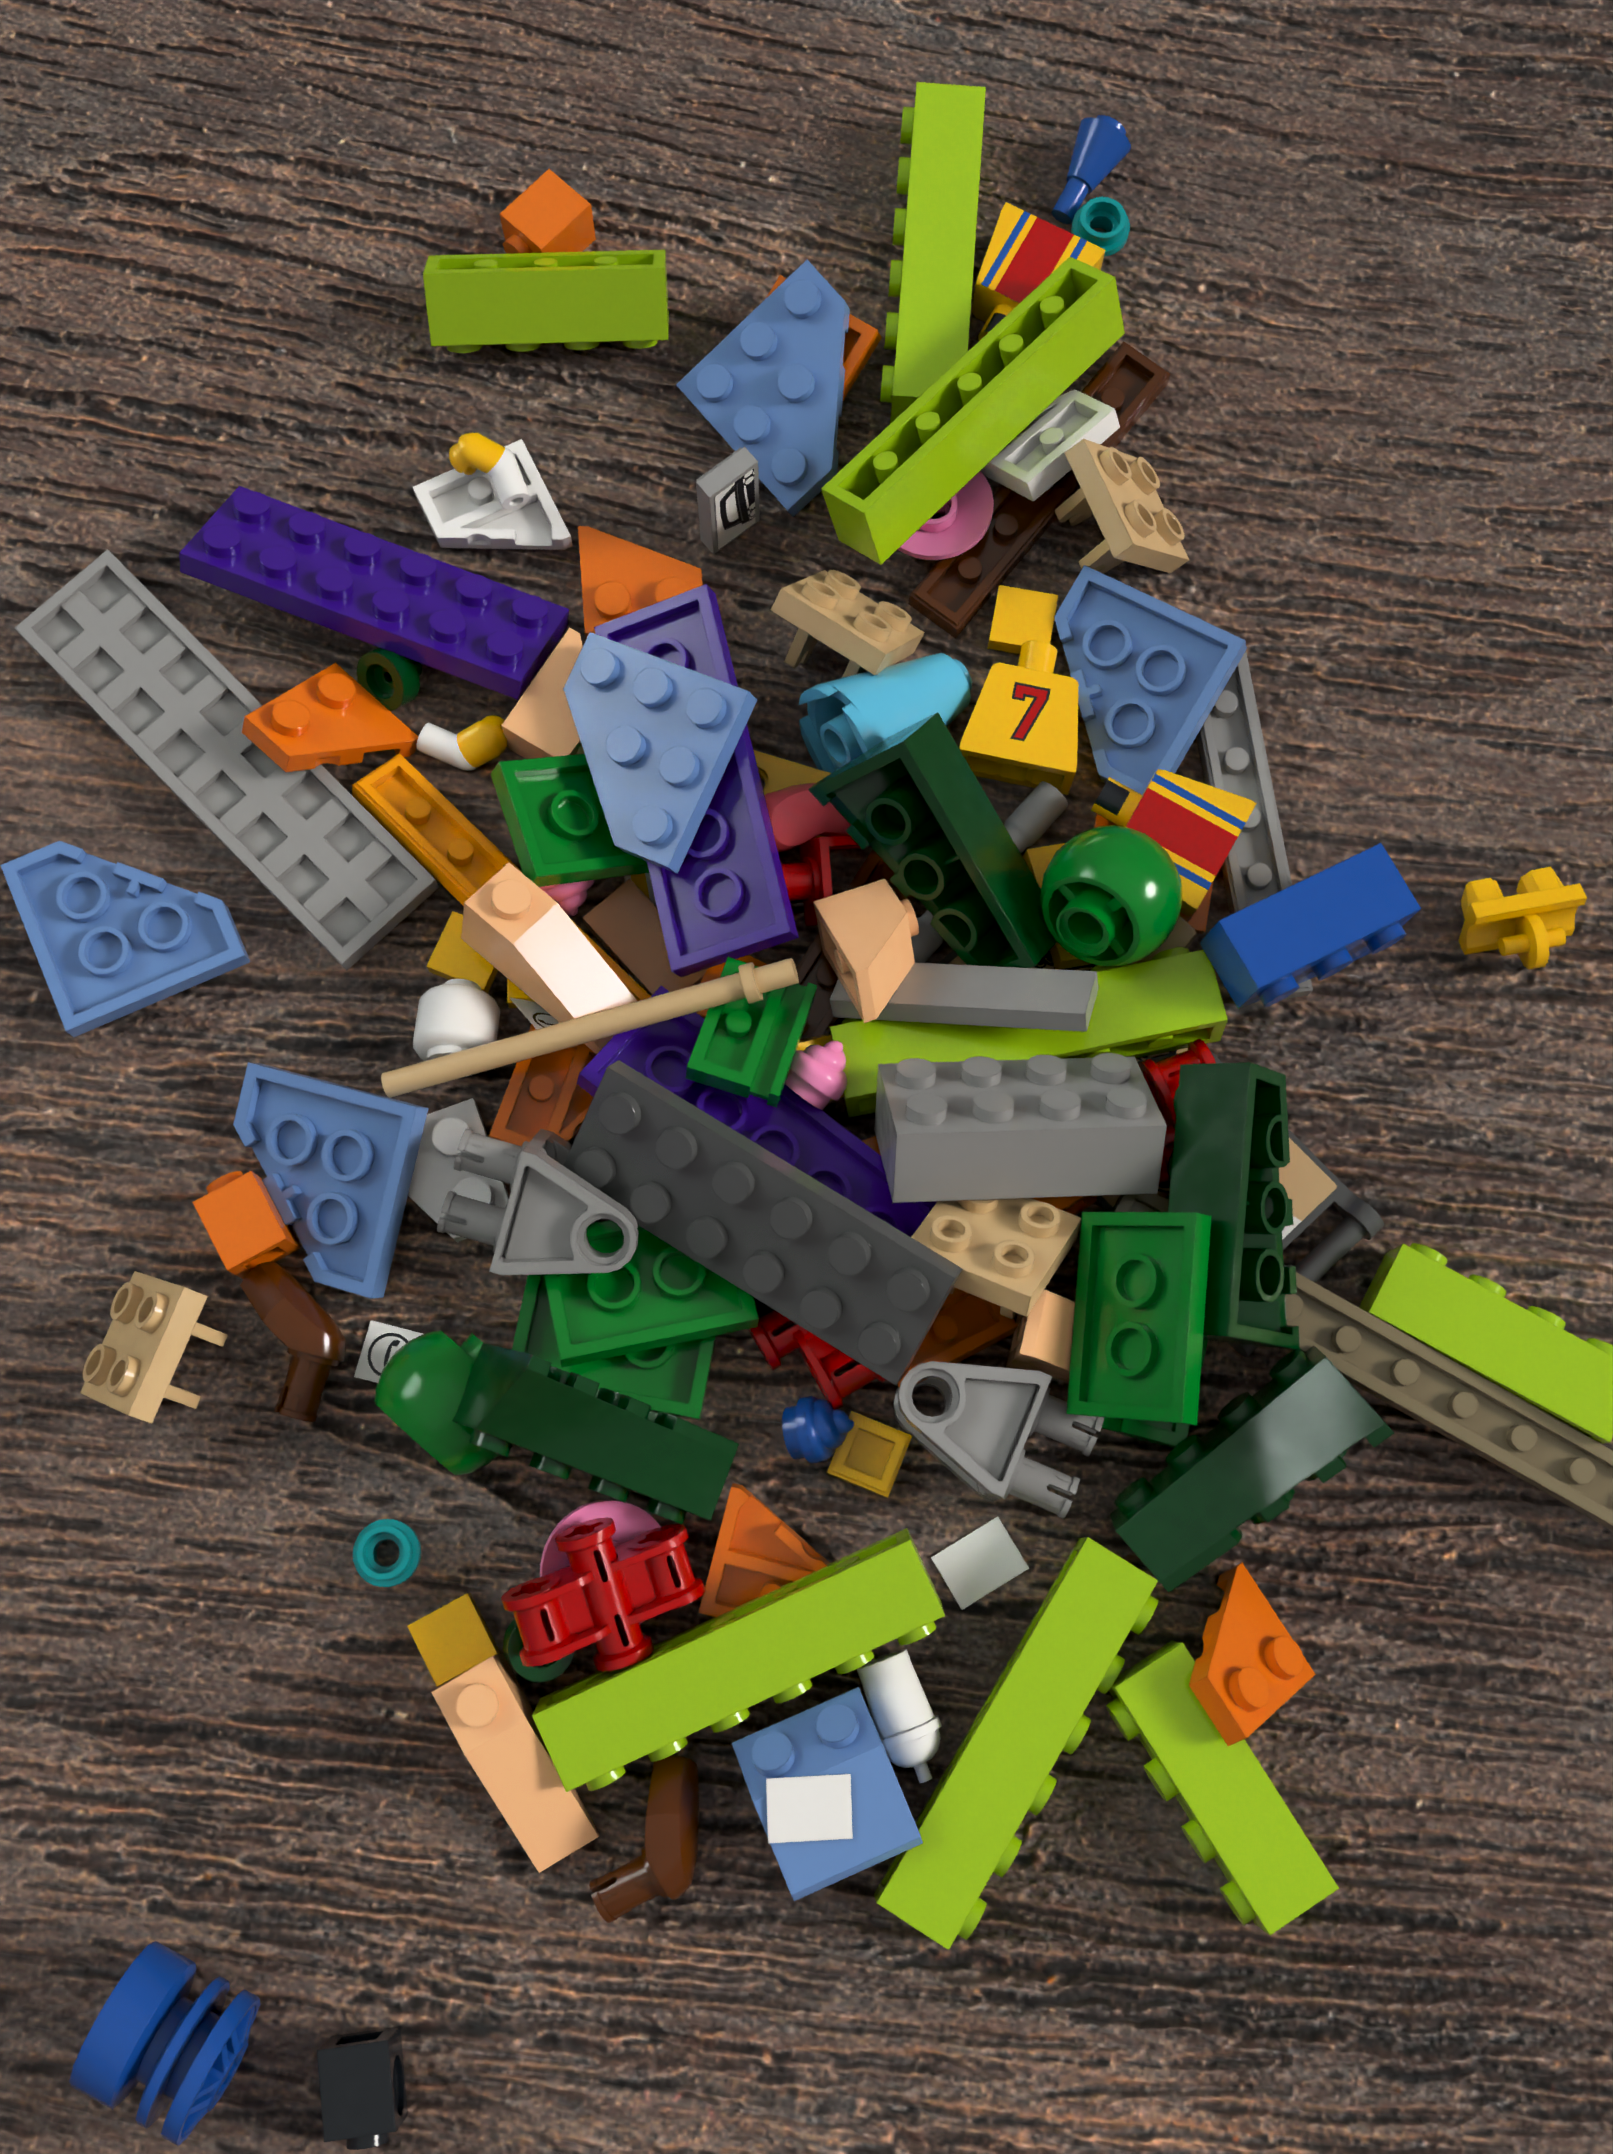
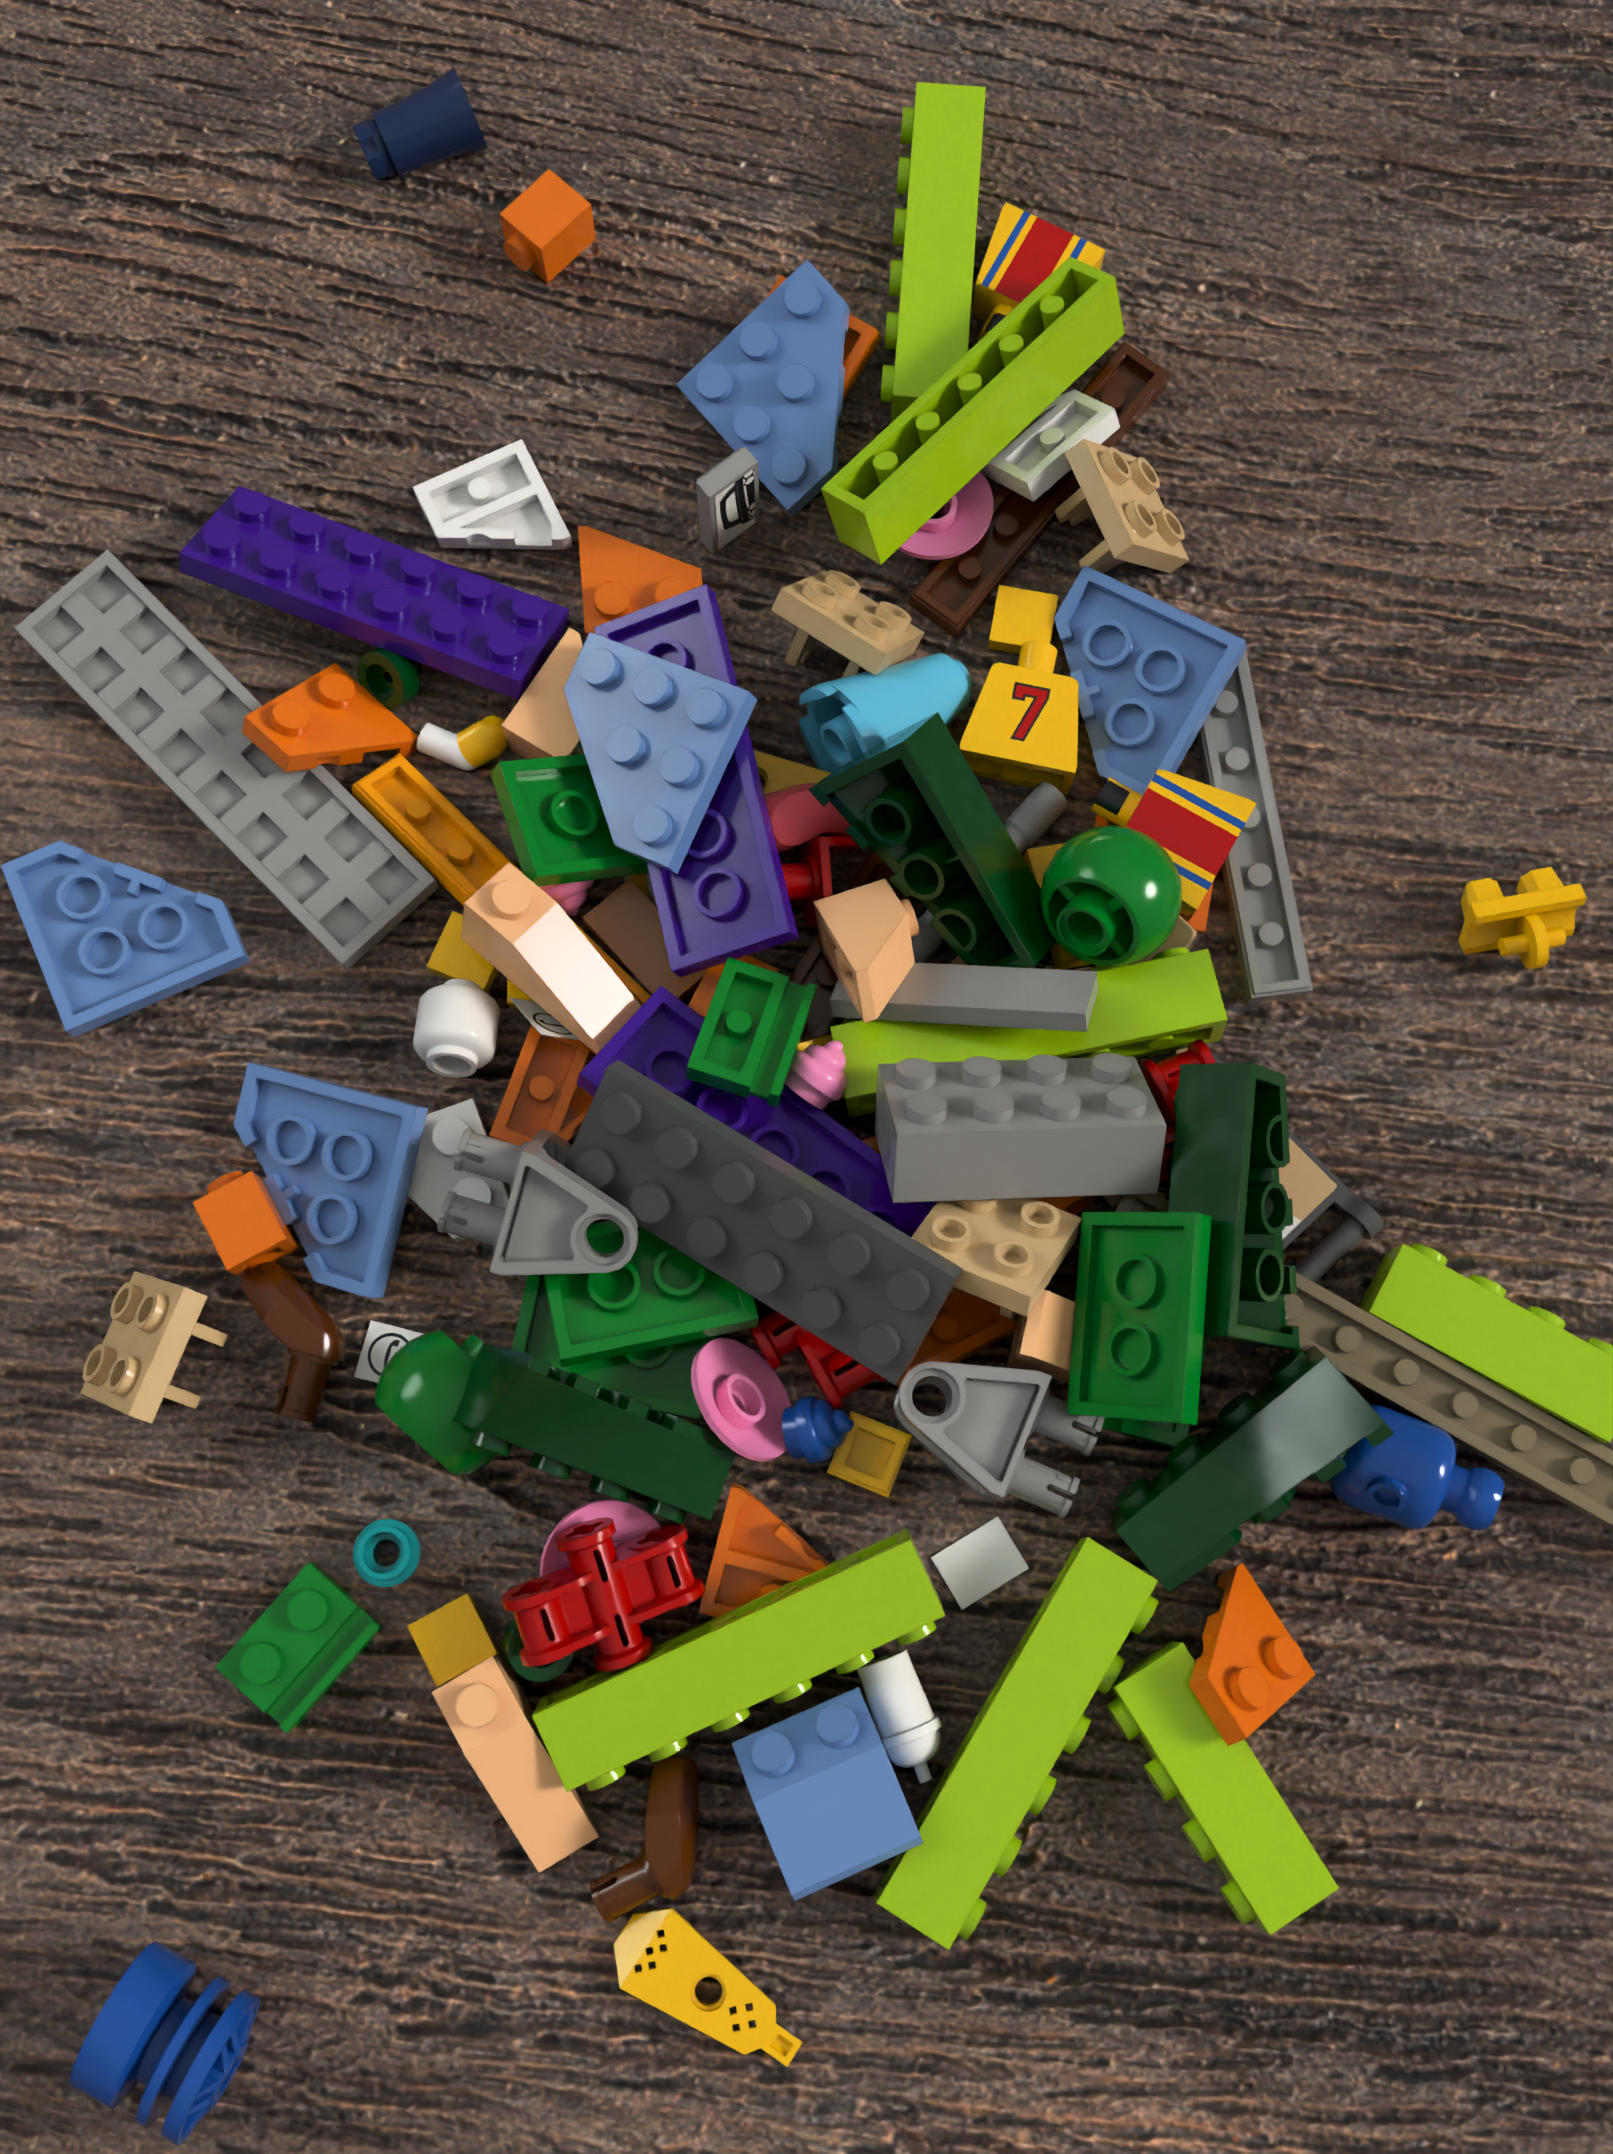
black brick [317,2026,408,2150] -> none
tan bar [381,958,799,1098] -> none
lime brick [423,250,669,353] -> none
arm [449,433,530,510] -> none
white sticker [766,1774,853,1844] -> none
blue cone [1051,115,1131,224] -> none
teal plate [1071,197,1130,257] -> none
blue wedge [1200,843,1421,1009] -> none
none -> green plate [216,1562,384,1734]
none -> dark blue plant [353,67,488,181]
none -> yellow piece [613,1906,803,2067]
none -> bright pink dish [691,1338,791,1462]
none -> blue piece [1329,1405,1504,1530]

